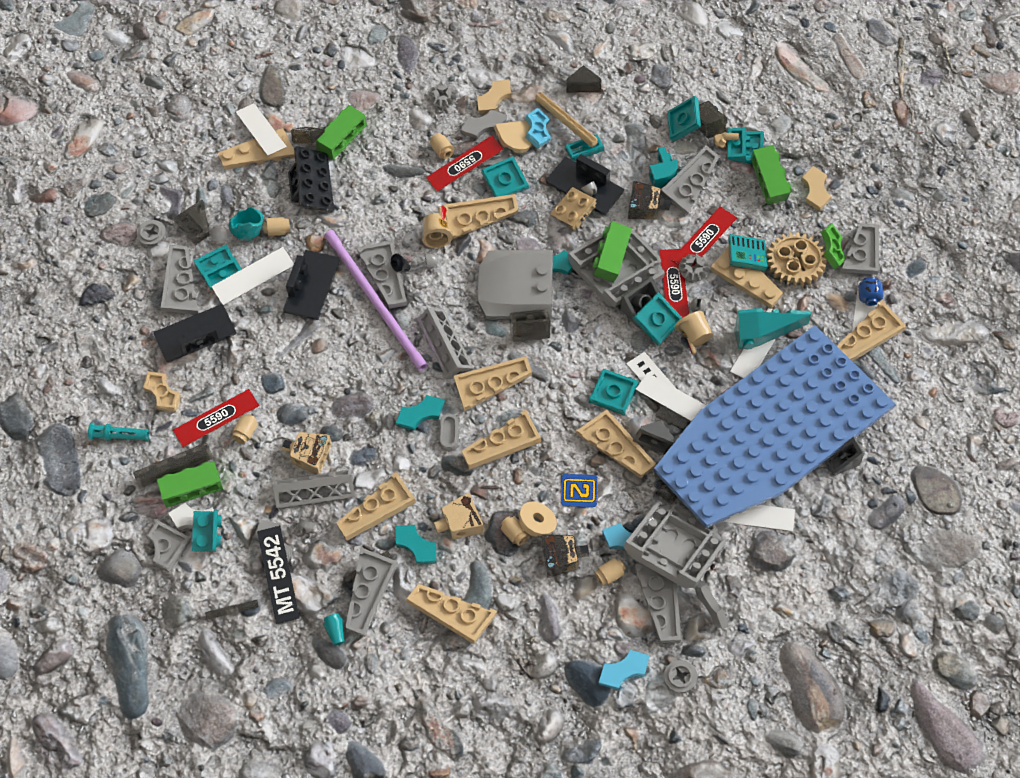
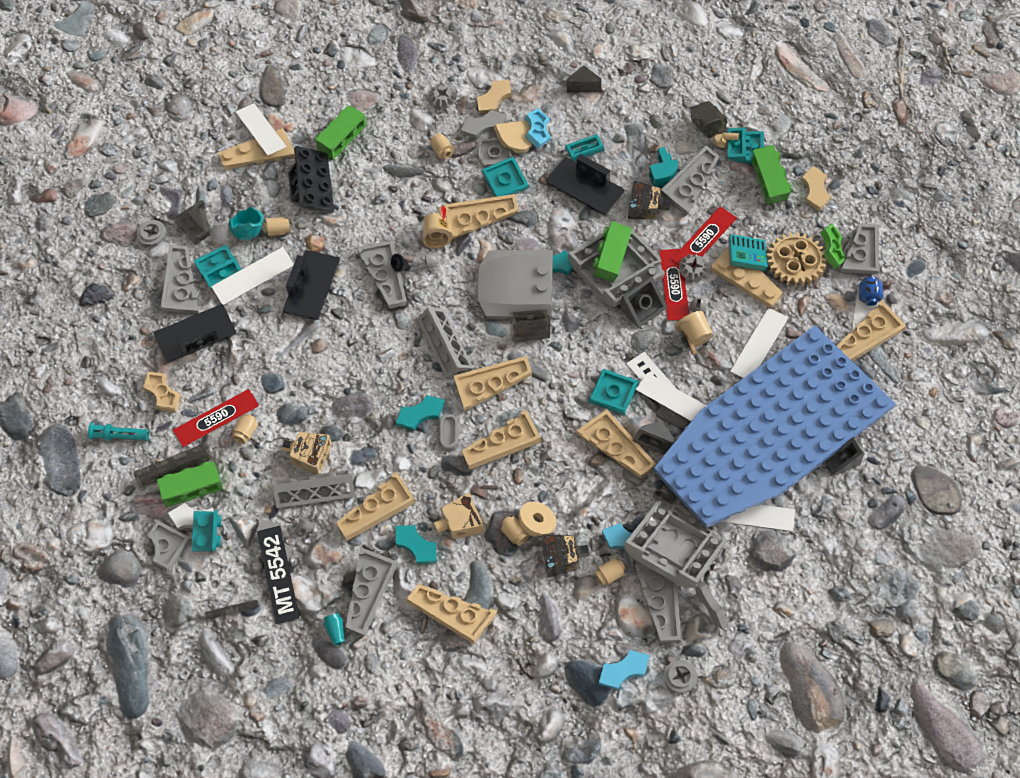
clear smoke slope [291,126,325,145] -> none
lavender piece [324,230,428,371] -> none
red sticker [426,135,504,192] -> none
tan axle [535,92,598,147] -> none
tan hinge [550,187,597,231] -> none
sticker [561,474,597,507] -> none
light grey hinge [581,181,597,196] -> none
teal tile [632,292,682,346] -> none
teal tile [667,96,701,142] -> none
teal wedge [734,308,811,350] -> none

